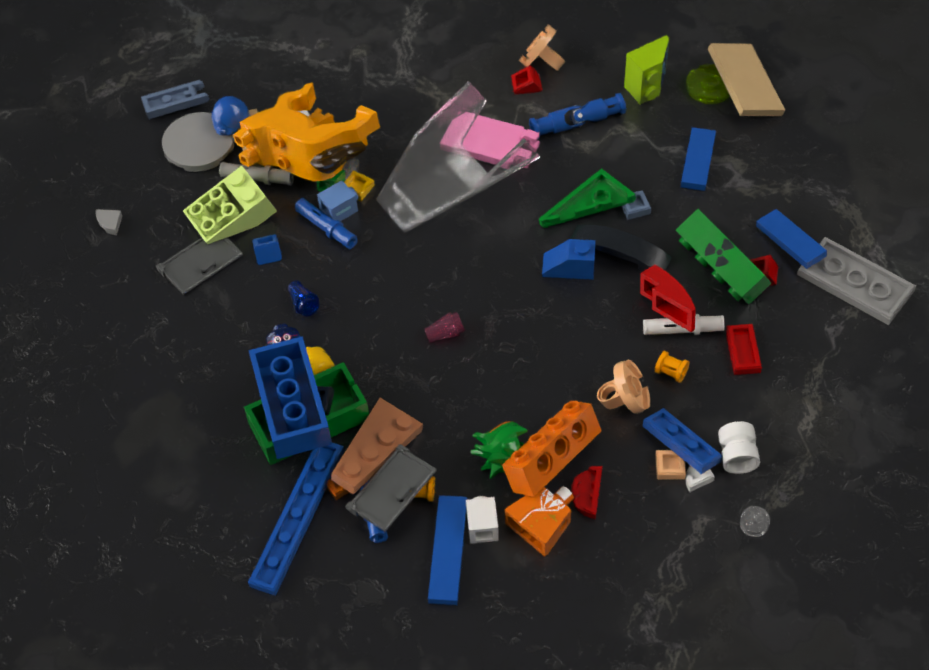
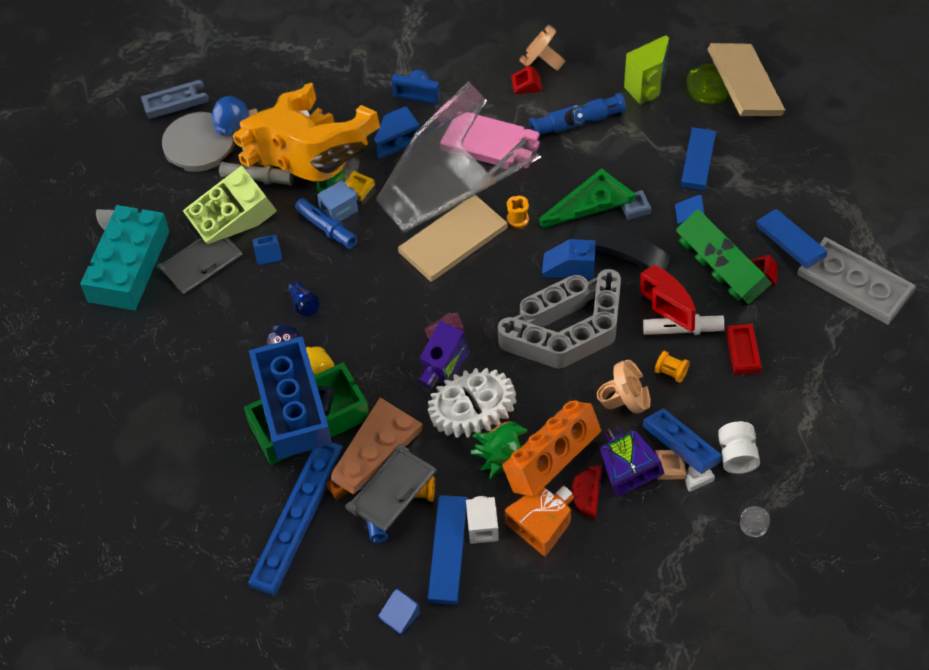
none -> teal piece [80,205,169,311]
none -> blue slope [374,106,421,159]
none -> slope [378,589,420,635]
none -> blue tile [391,70,440,104]
none -> tan tile [398,194,508,282]
none -> dark purple torso [419,320,470,390]
none -> white gear [428,368,516,438]
none -> light grey piece [498,269,621,369]
none -> light orange bush [507,196,529,229]
none -> dark purple torso [600,426,665,498]
none -> blue slope [675,195,704,226]

